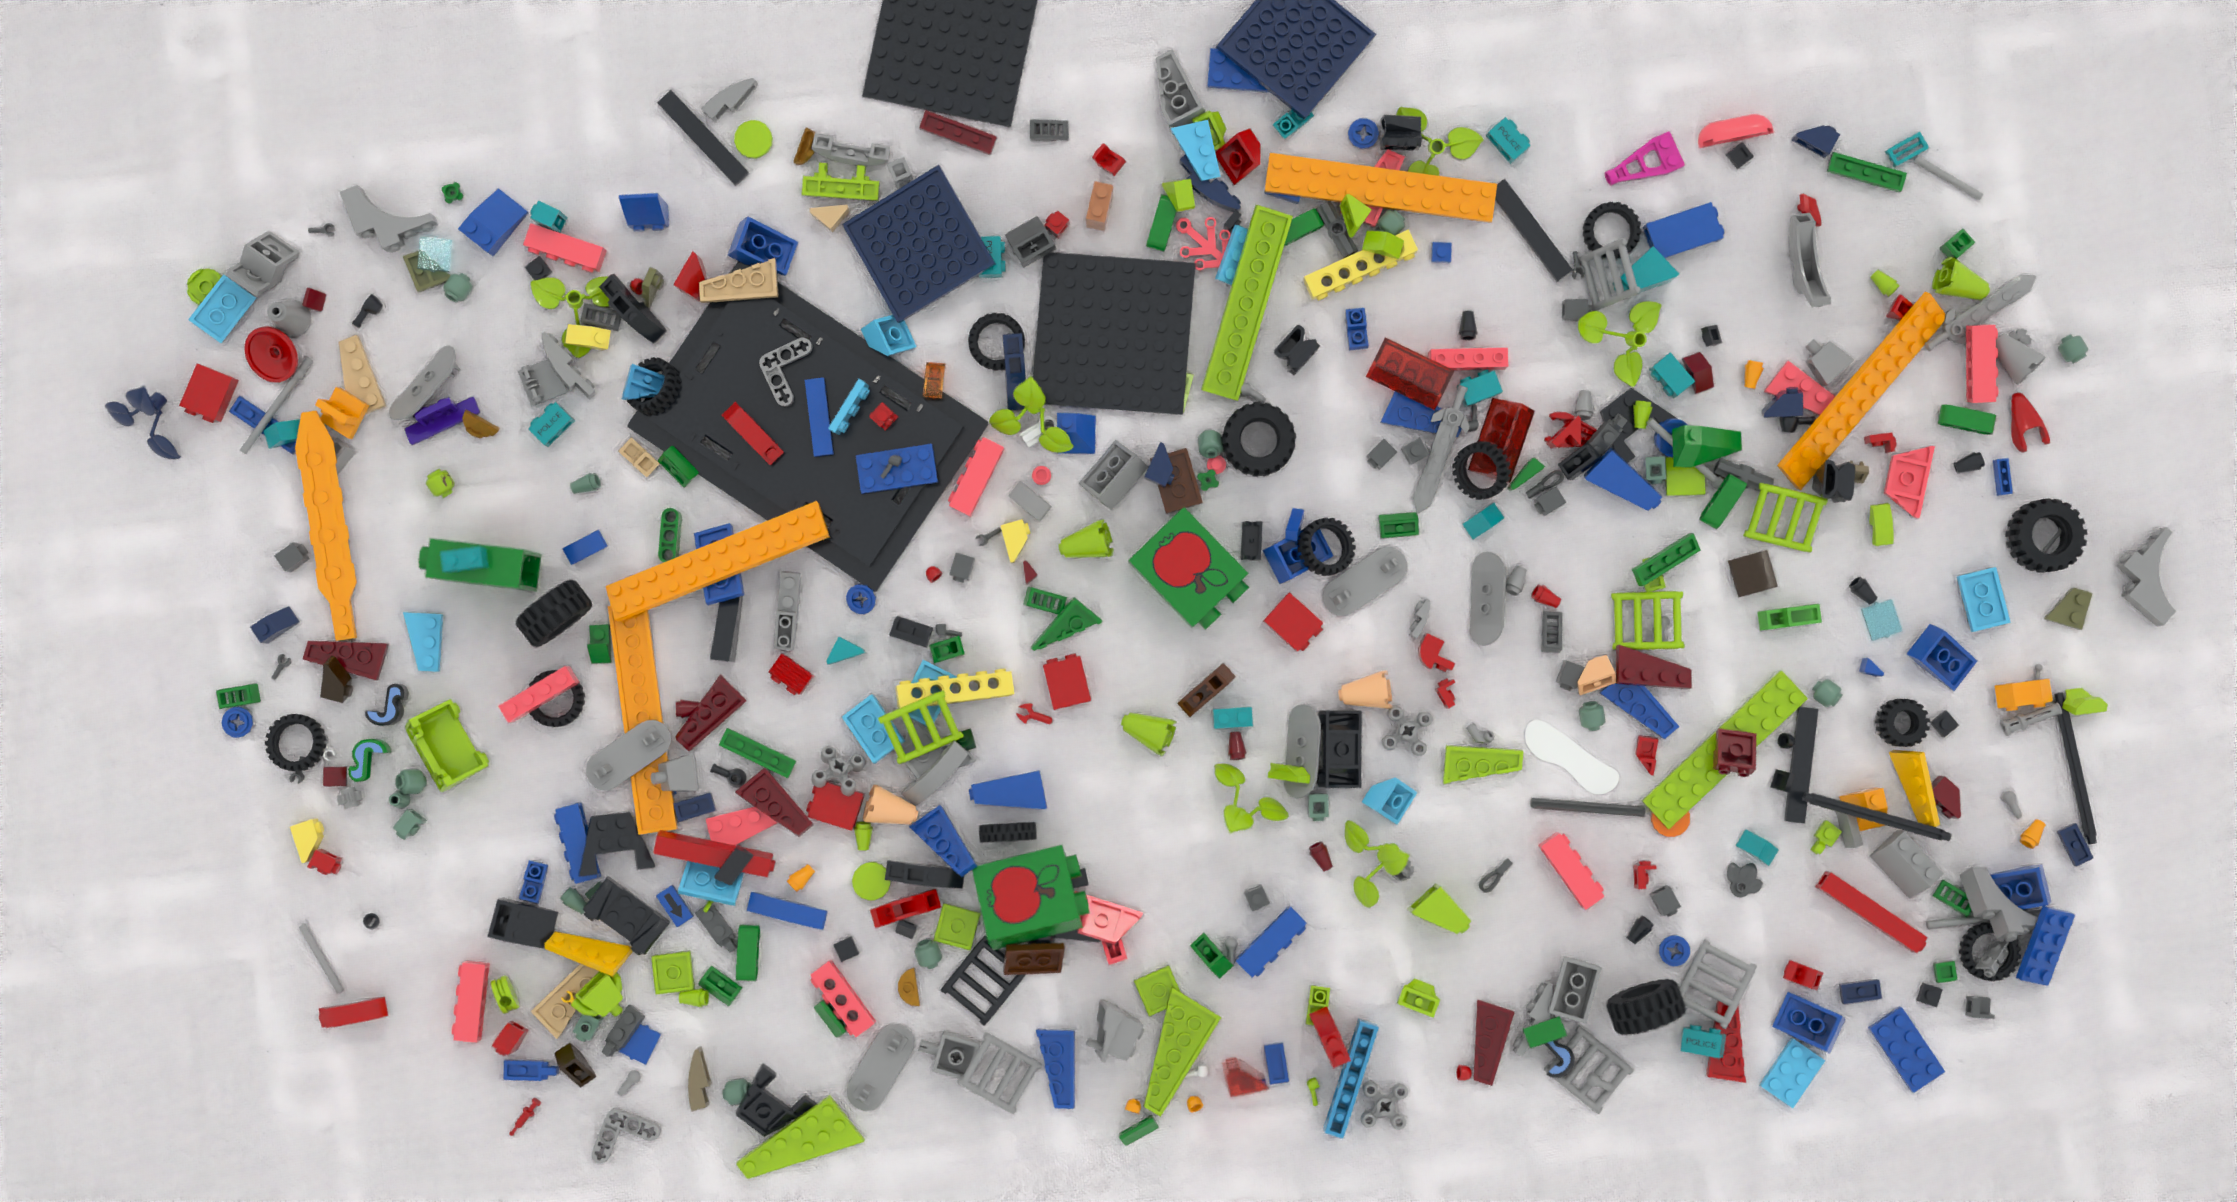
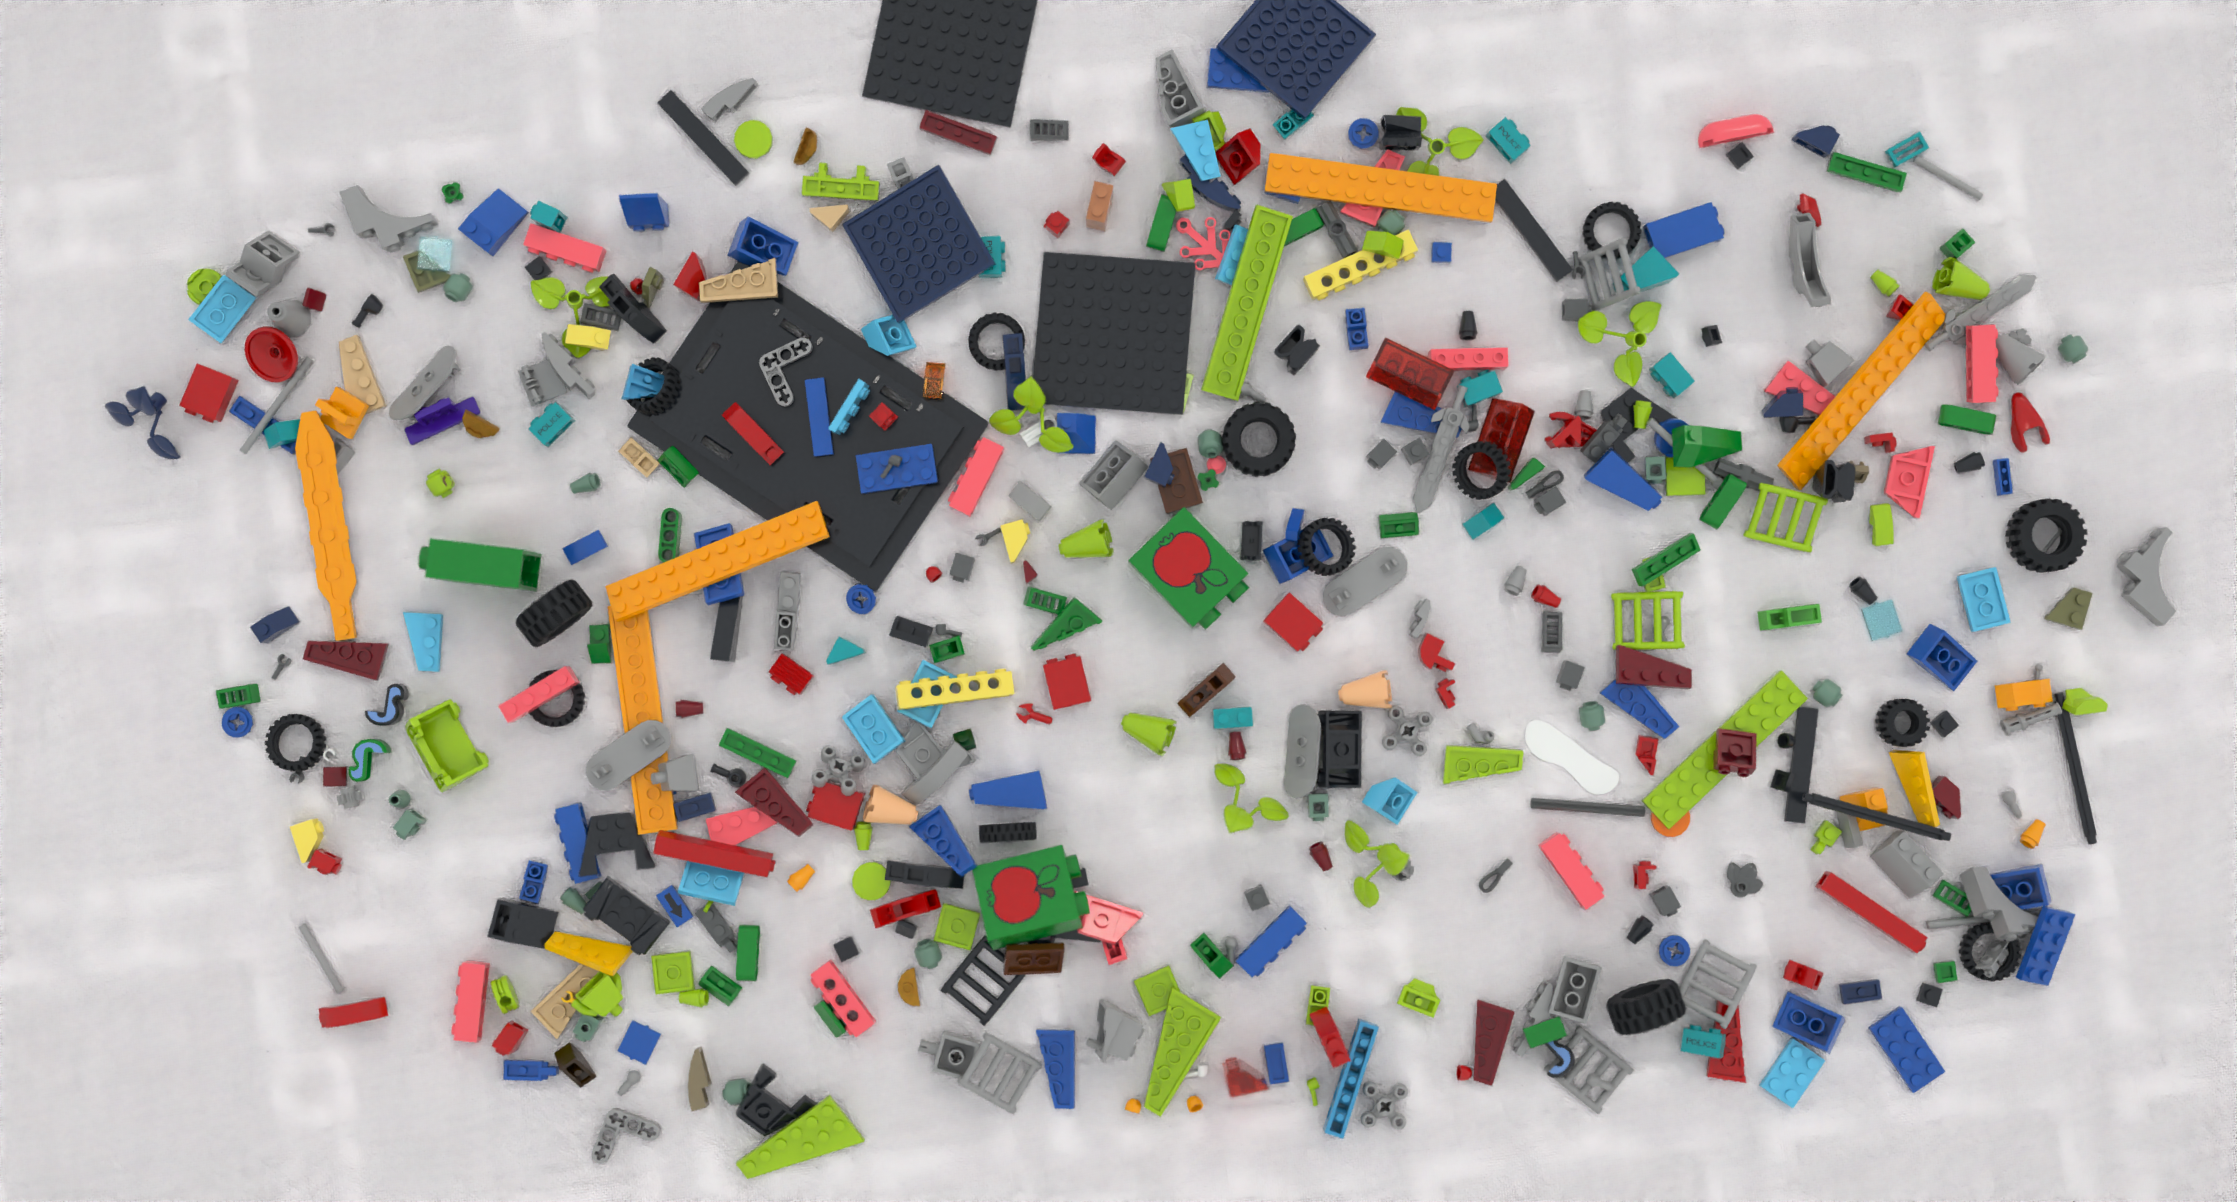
dark grey brick [274,542,310,572] -> none
dark brown slope [320,656,353,703] -> none
black hinge [363,913,380,930] -> none
sand green head [395,769,427,794] -> none
teal brick [441,547,488,573] -> none
red piece [509,1098,541,1136] -> none
dark grey hinge [601,1005,645,1057] -> none
dark red wing [675,674,747,751] -> none
black slope [714,844,753,885] -> none
blue slope [746,892,828,930] -> none
light grey slope [812,133,890,166] -> none
light grey piece [847,1024,914,1111] -> none
lime bar [878,690,964,764] -> none
dark grey slope [1005,216,1056,268] -> none
coral plate [1032,466,1051,485] -> none
green slope [1119,1115,1159,1146] -> none
lime slope [1268,763,1310,784] -> none
lime slope [1340,194,1372,237] -> none
lime slope [1407,883,1472,934] -> none
light grey piece [1470,551,1506,646] -> none
black slope [1558,442,1602,480] -> none
light nougat slope [1577,655,1616,695] -> none
dark pink plate [1605,131,1685,186] -> none
dark red slope [1682,352,1714,394] -> none
dark brown slope [1728,550,1778,598] -> none
teal slope [1736,829,1779,866] -> none
light orange cone [1744,360,1764,389] -> none
blue slope [1859,658,1884,677] -> none
dark grey panel [1965,996,1995,1019] -> none
dark blue plate [2057,823,2094,867] -> none

